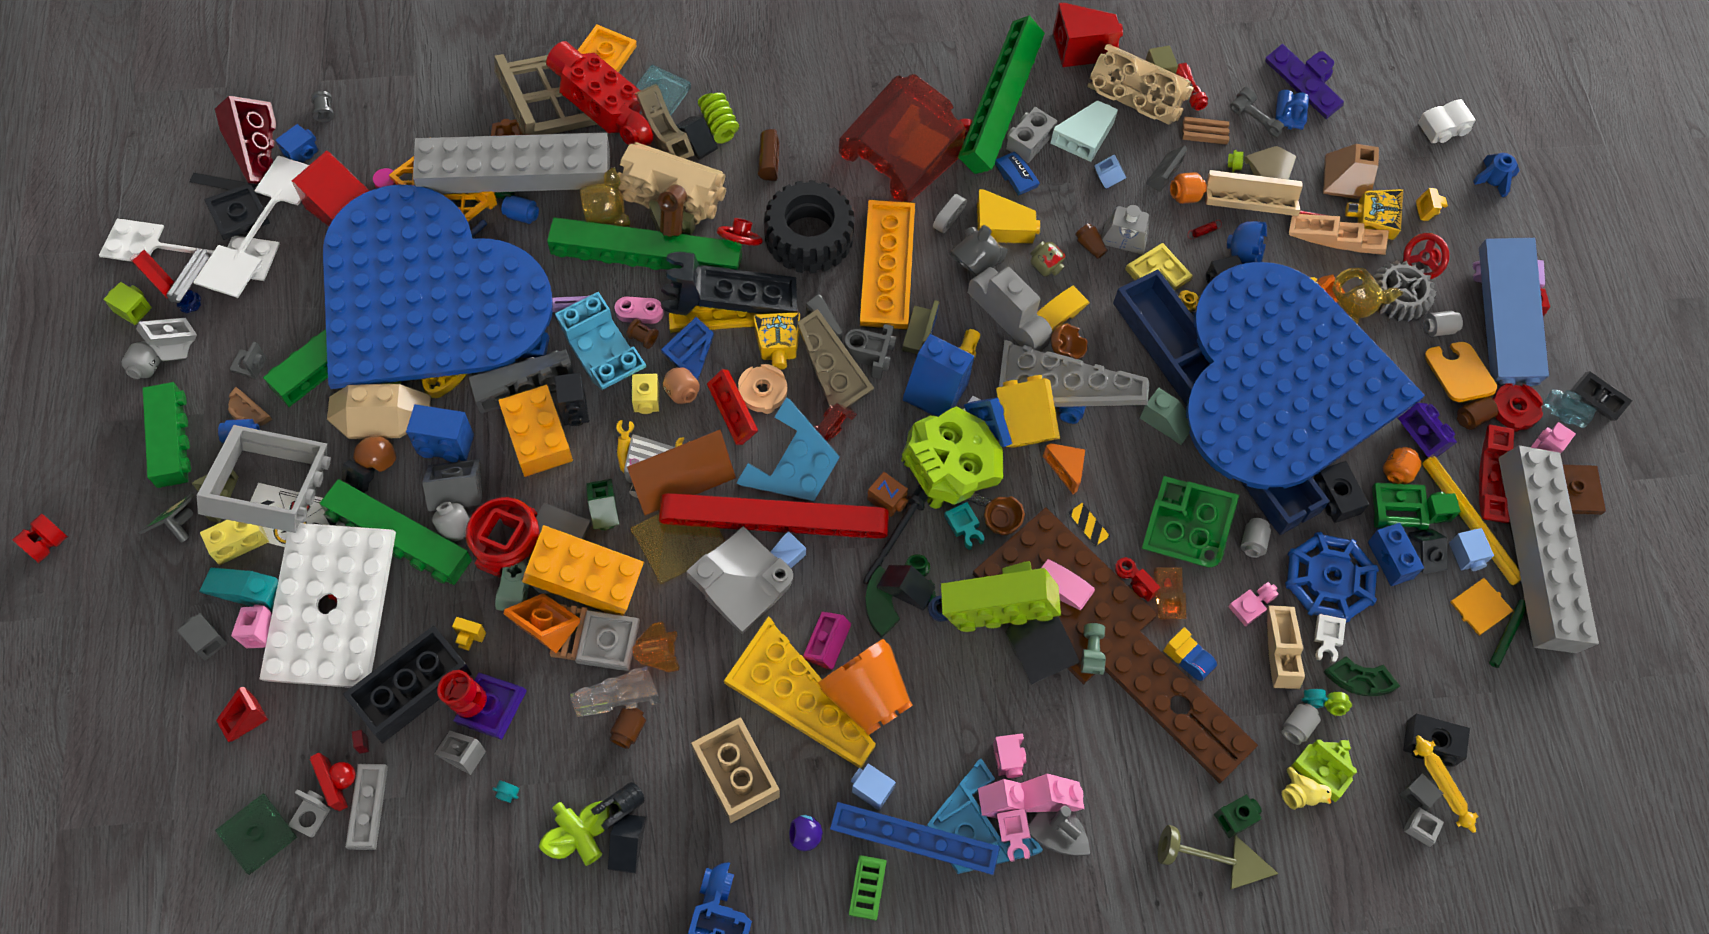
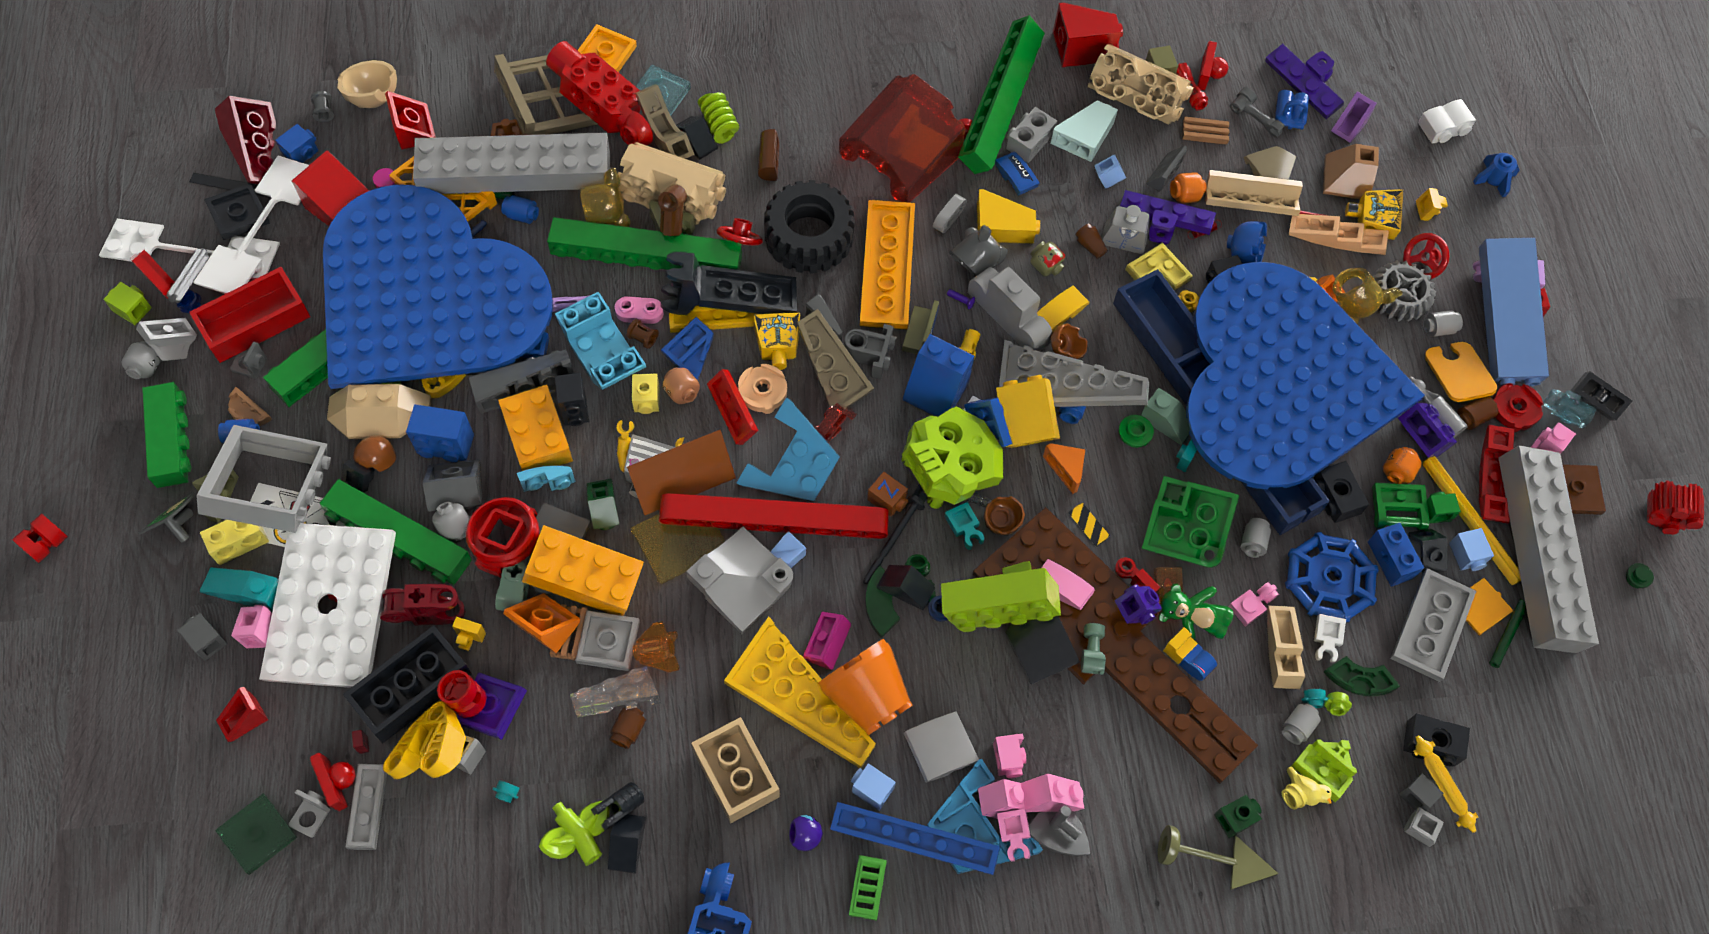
lime plate [1228,150,1244,172] -> none
none -> red piece [189,267,311,363]
none -> tan cylinder [337,60,397,108]
none -> dark red piece [380,584,466,626]
none -> yellow connector [383,701,466,779]
none -> red slope [385,91,436,150]
none -> medium azure slope [517,466,576,492]
none -> light grey slope [904,711,979,783]
none -> dark purple piece [947,289,975,310]
none -> dark purple brick [1114,585,1162,625]
none -> green piece [1118,415,1154,448]
none -> dark purple plate [1120,190,1216,245]
none -> green piece [1158,584,1233,640]
none -> teal plate [1176,439,1197,472]
none -> red tile [1197,41,1229,91]
none -> medium lavender slope [1331,91,1377,143]
none -> light grey plate [1390,568,1476,682]
none -> light grey wheel [1409,376,1468,438]
none -> dark green plate [1626,563,1654,588]
none -> red brick [1647,480,1704,535]

